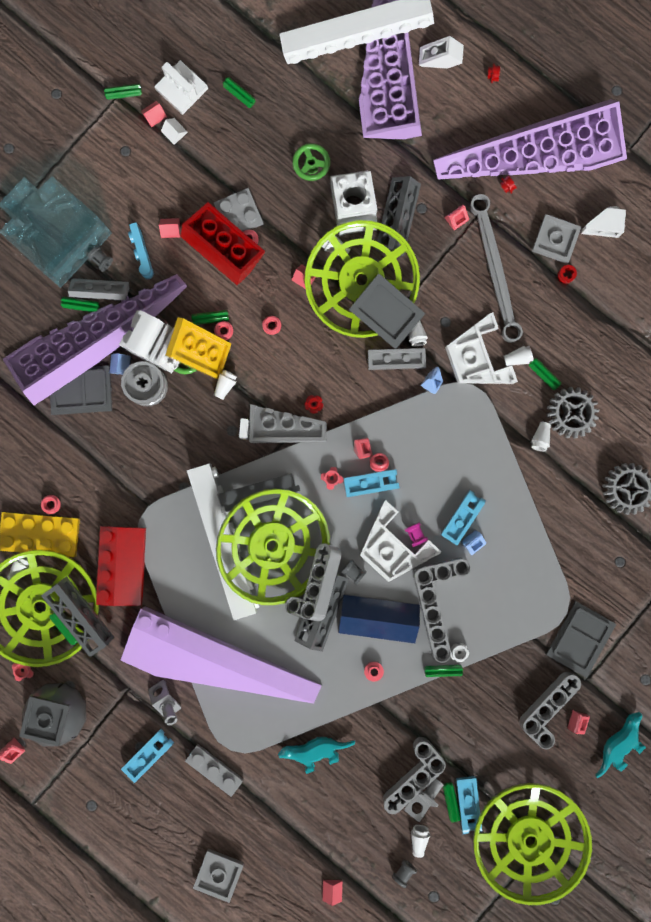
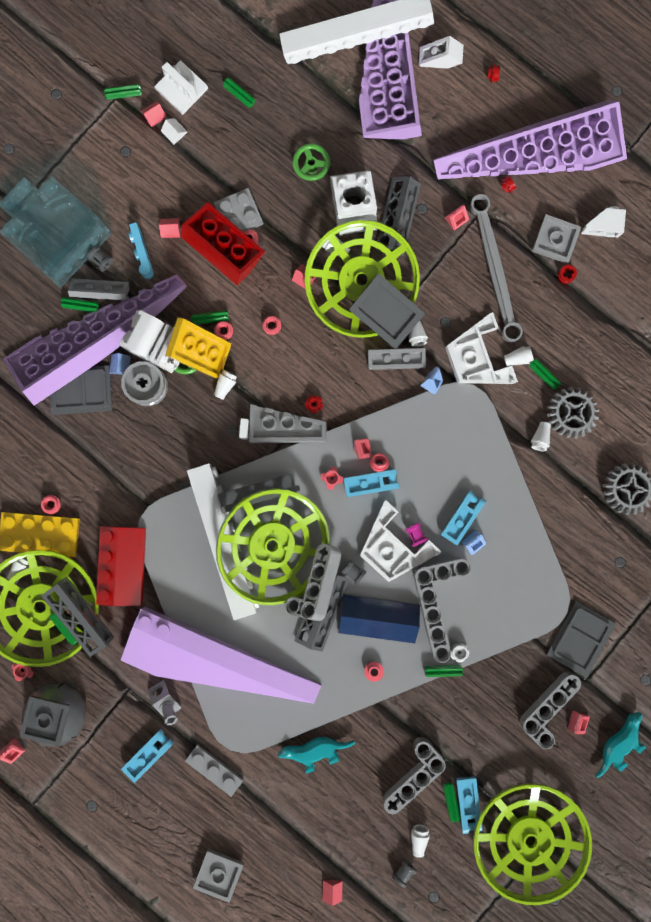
light grey bracket [404,779,444,822] -> none

